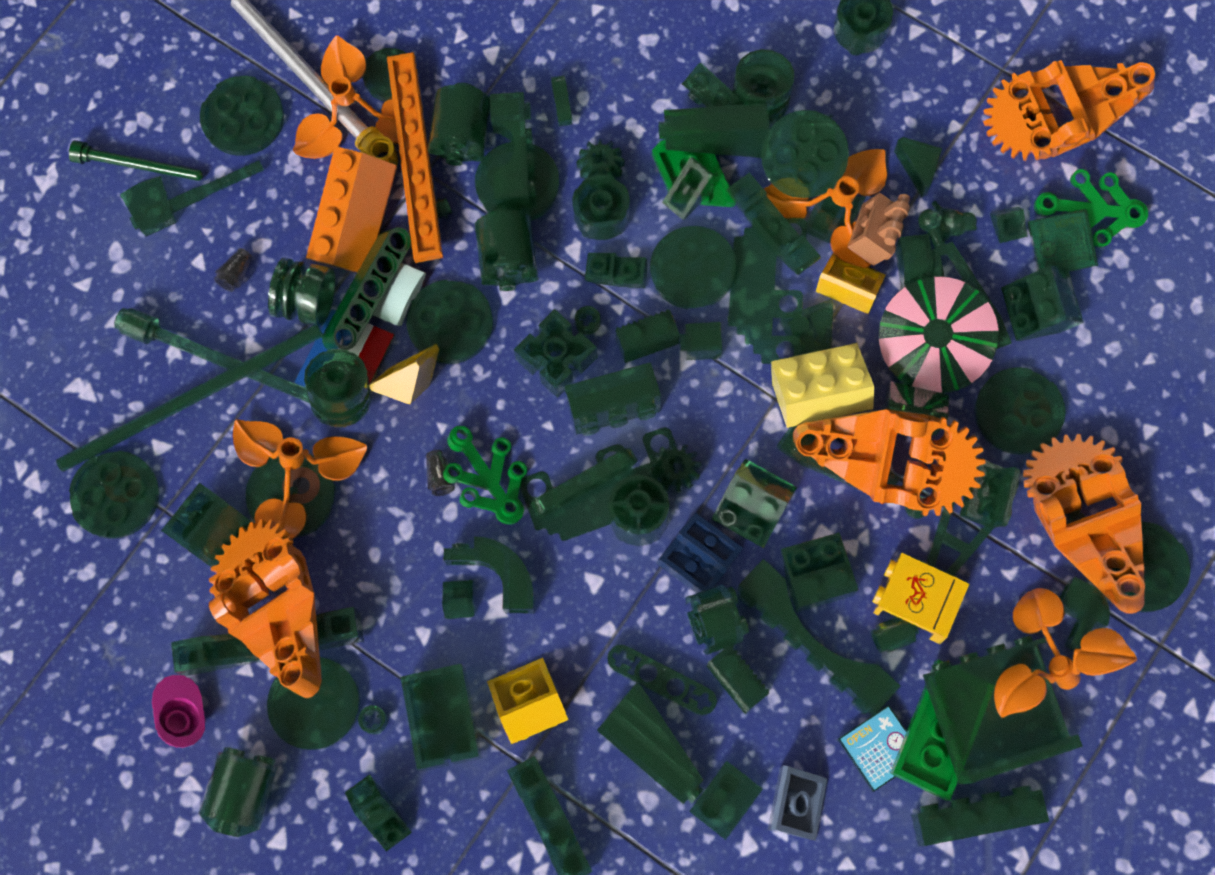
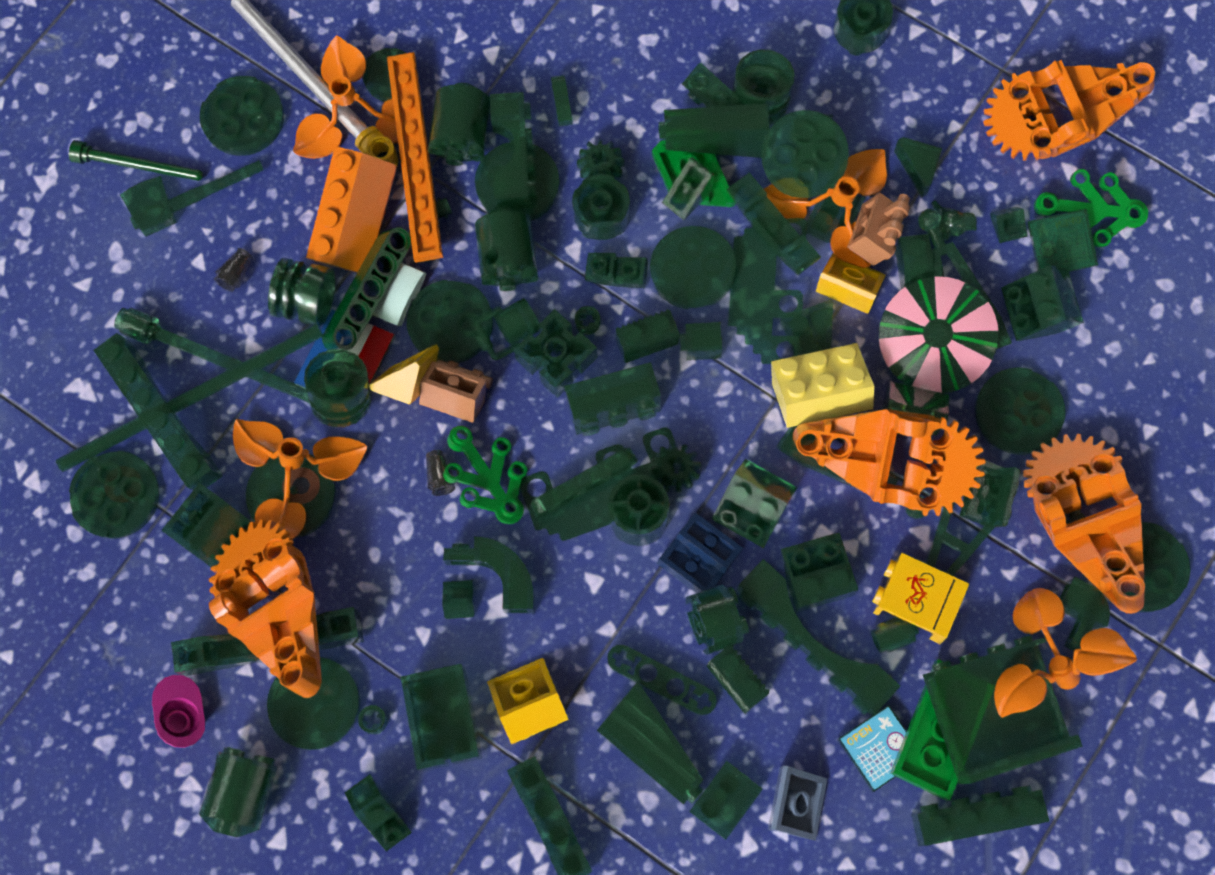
none -> clear green arch [93,333,223,493]
none -> nougat brick [419,360,493,423]
none -> clear green piece [473,298,542,360]

